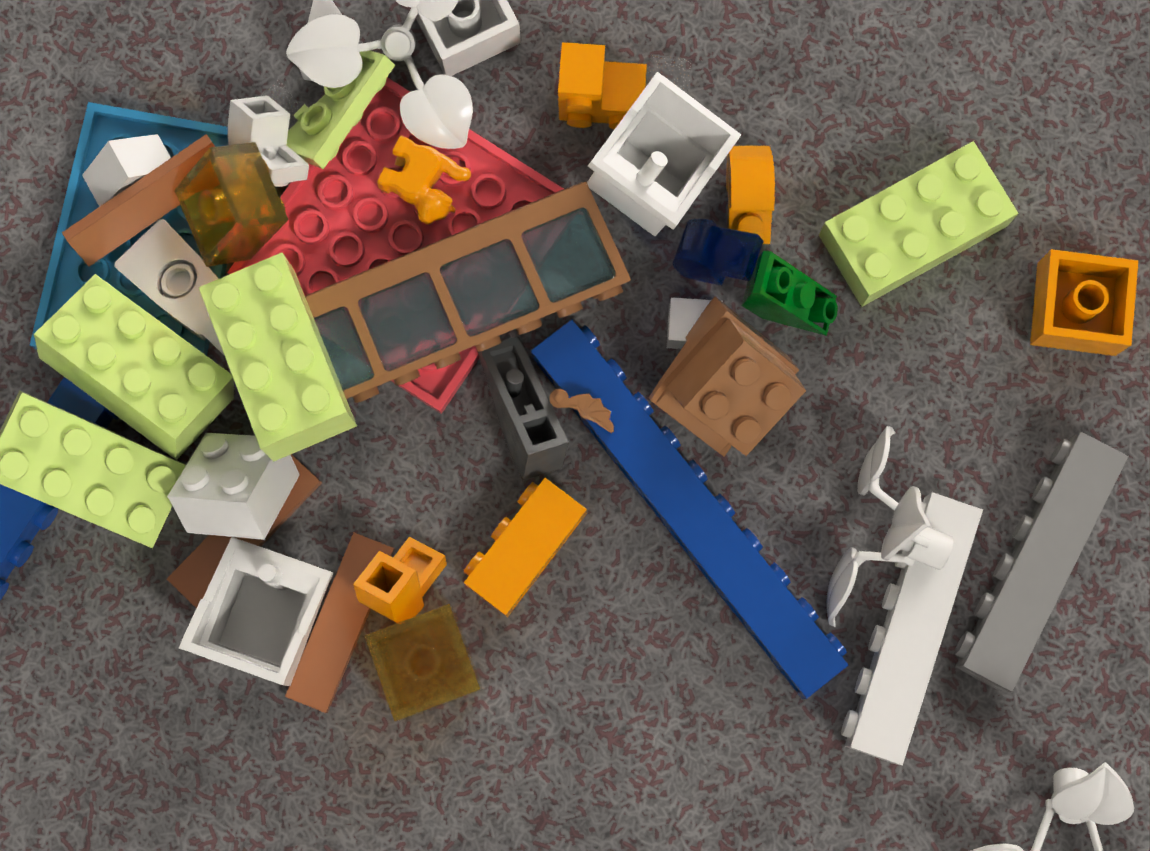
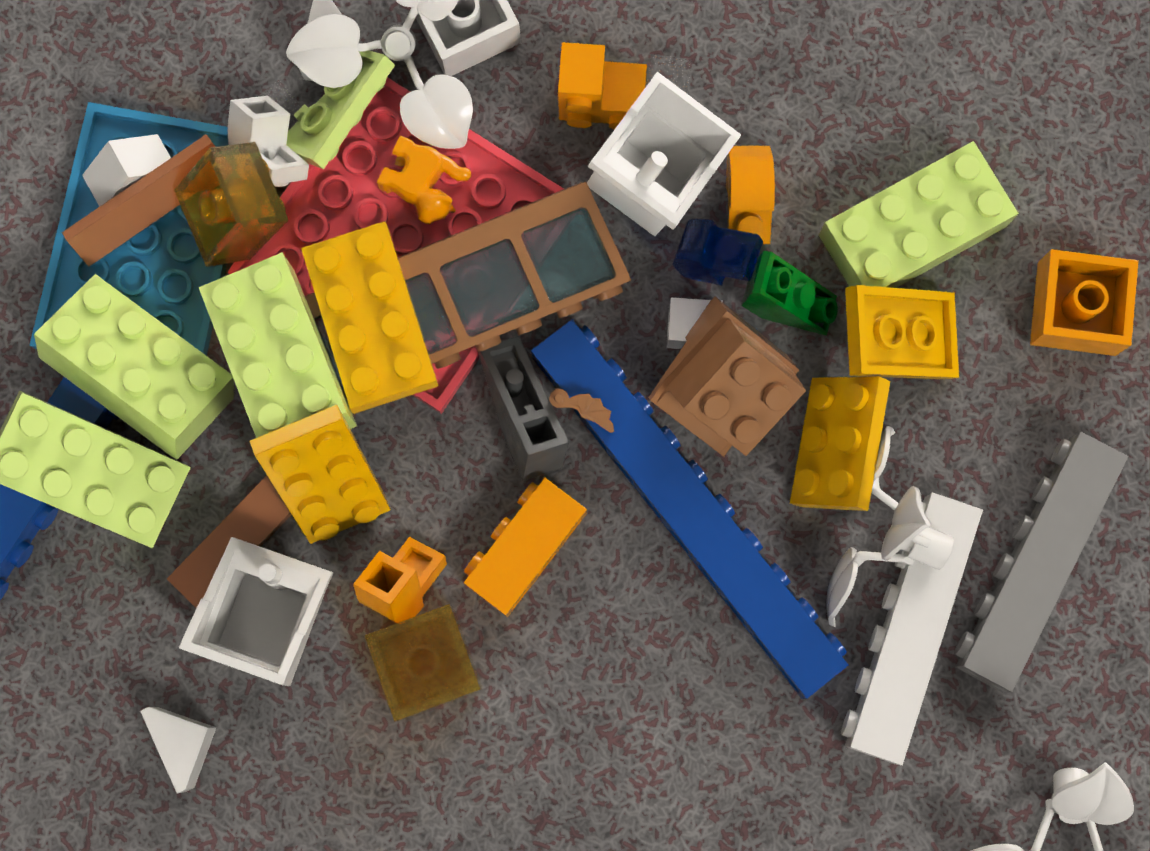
white piece [114,219,225,356] -> none
white brick [167,433,300,540] -> none
nougat tile [285,532,395,713] -> none
none -> white slope [140,707,216,794]
none -> yellow plate [250,405,391,544]
none -> yellow plate [301,221,439,414]
none -> yellow plate [790,376,890,511]
none -> yellow plate [845,285,959,379]

